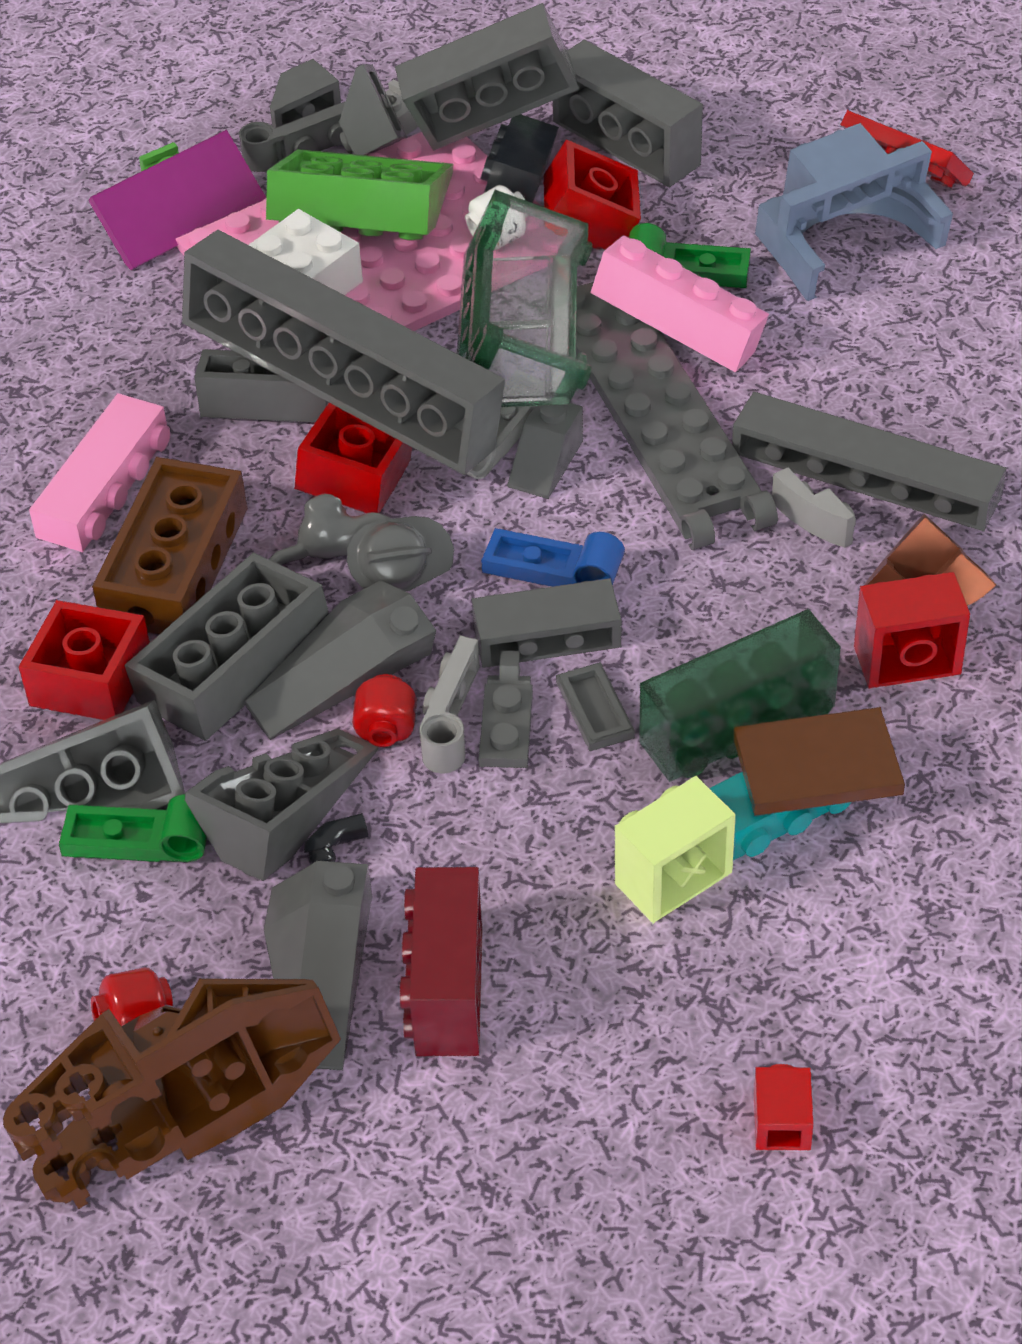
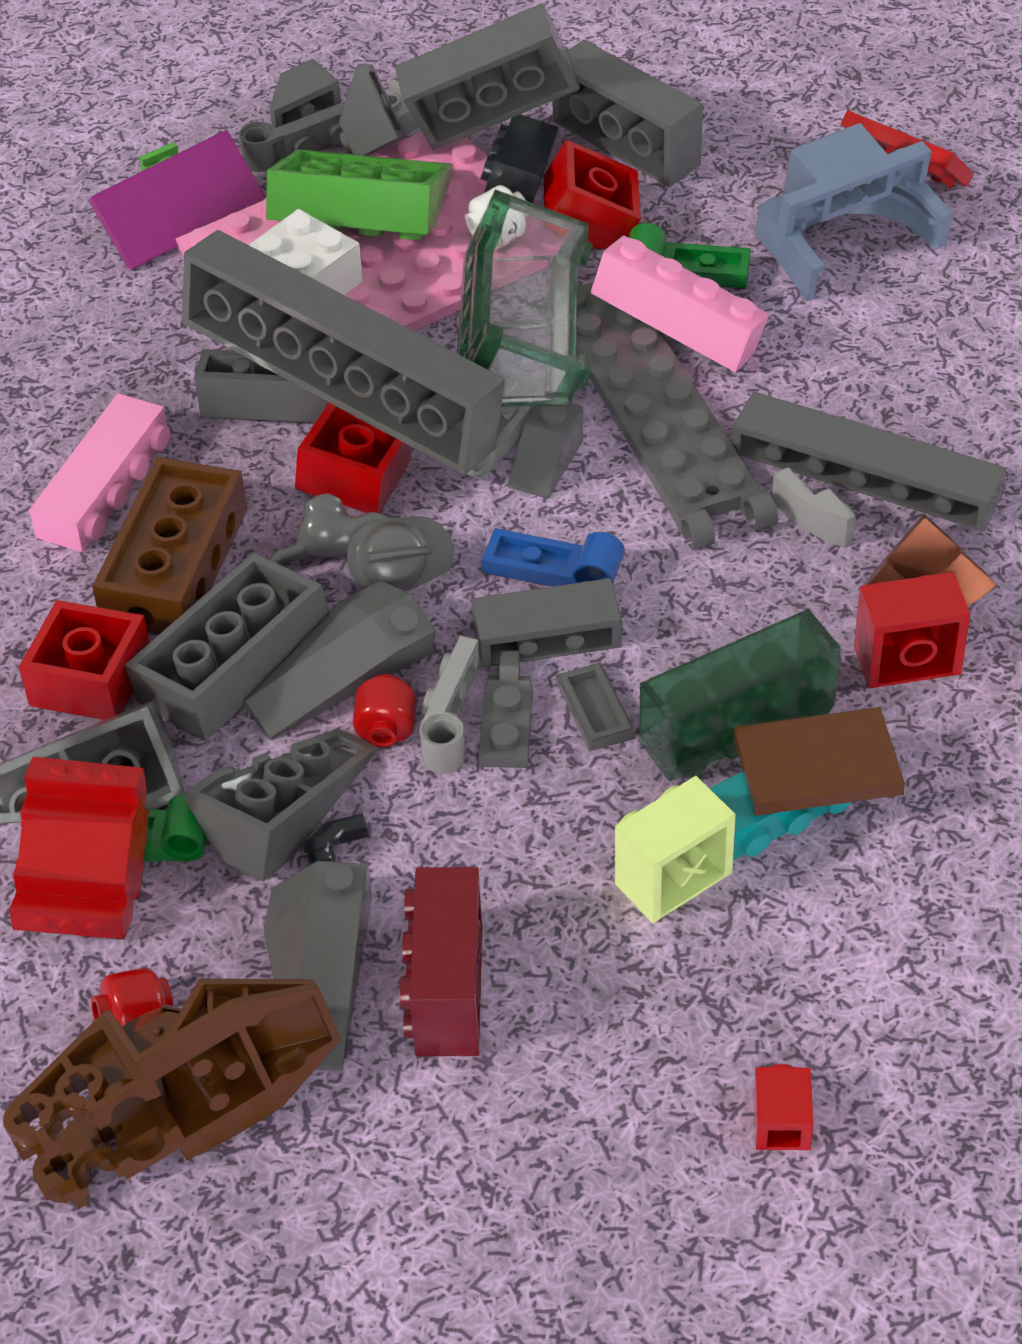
none -> red slope [9,756,149,940]

